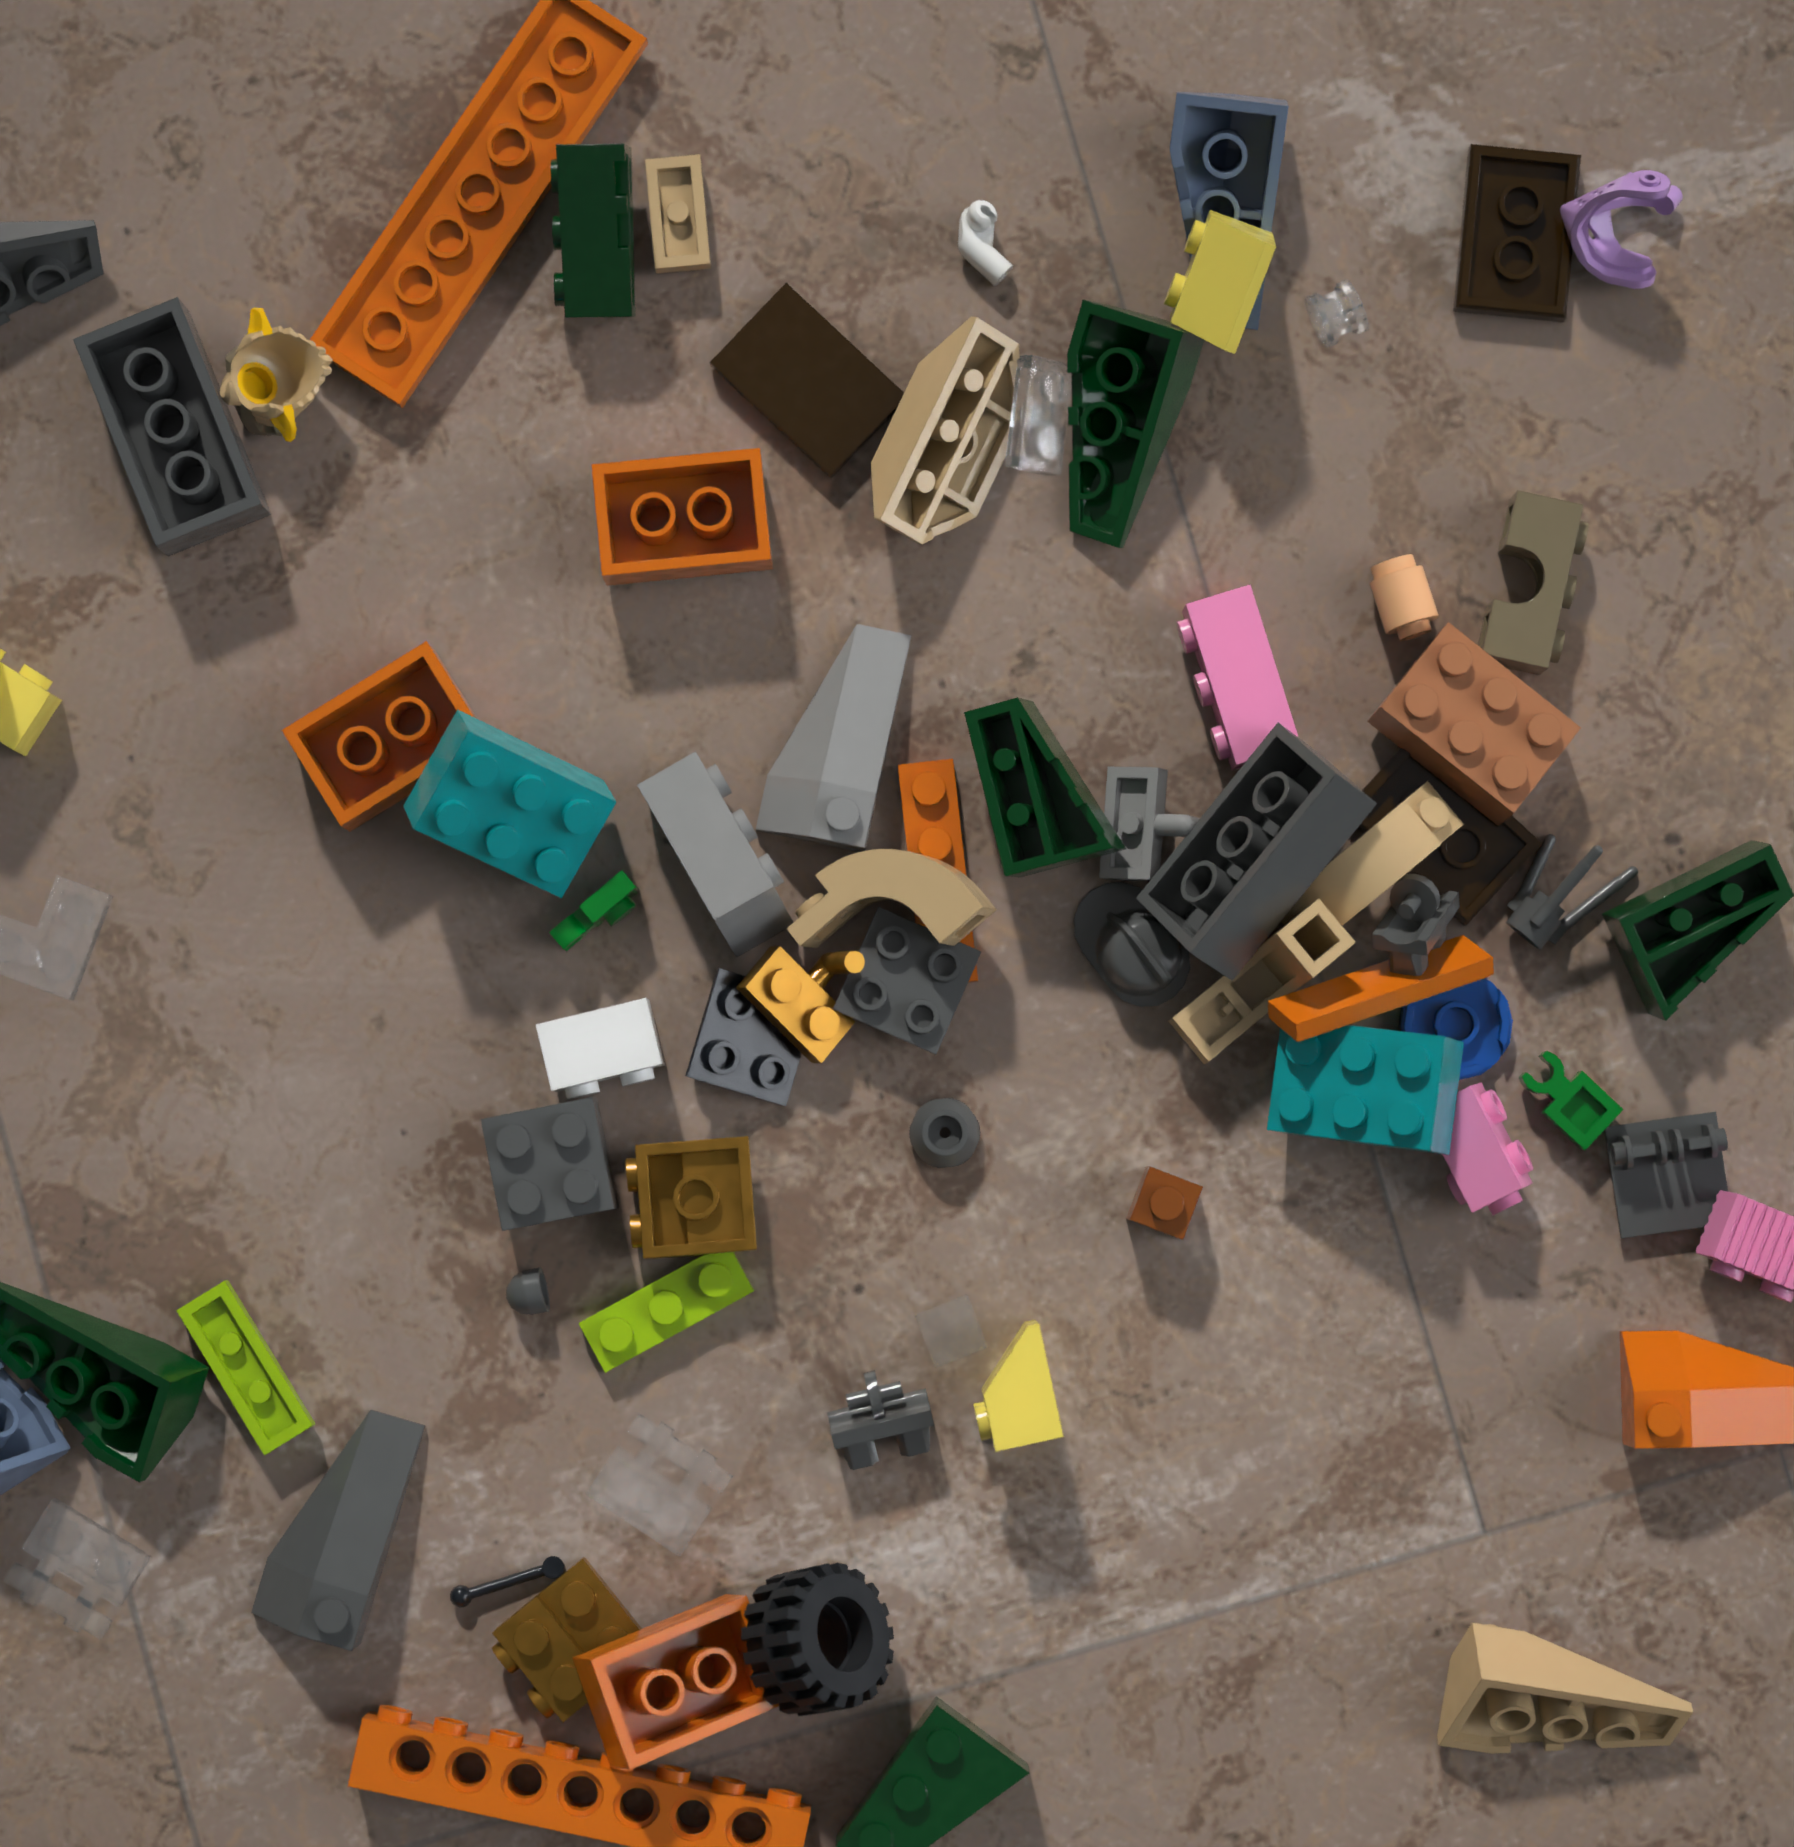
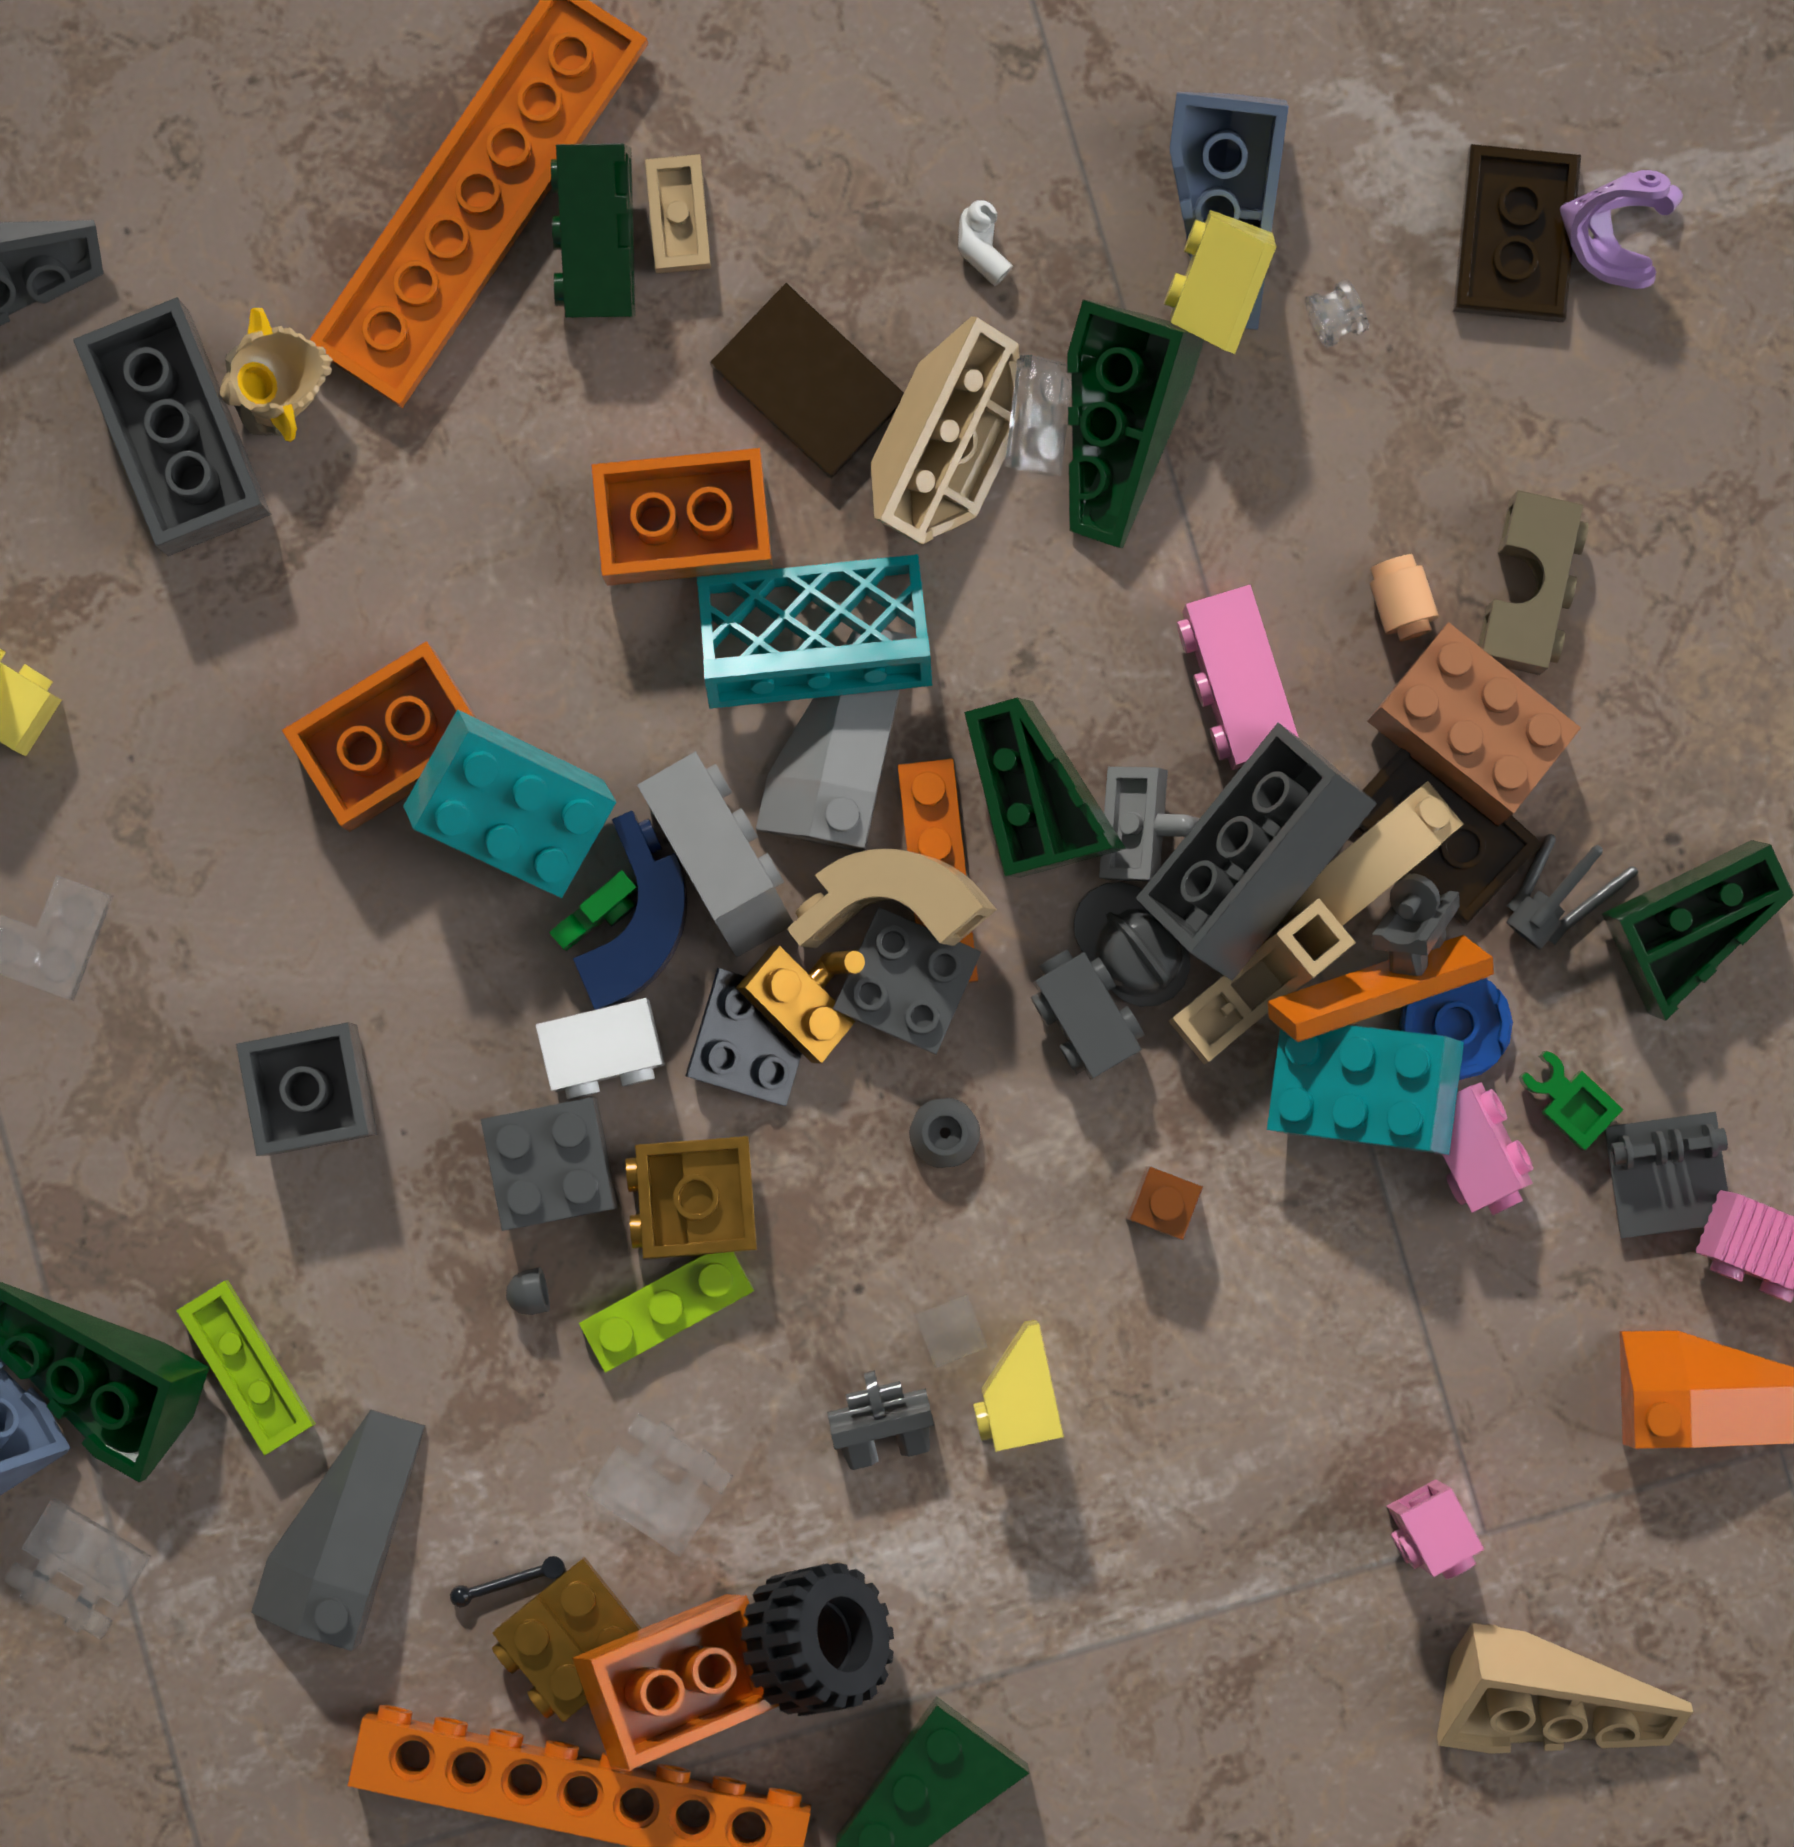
none -> dark grey brick [236,1022,378,1156]
none -> dark blue arch [573,810,687,1010]
none -> teal fence [697,554,933,709]
none -> dark grey brick [1031,949,1144,1080]
none -> bright pink brick [1387,1479,1484,1579]

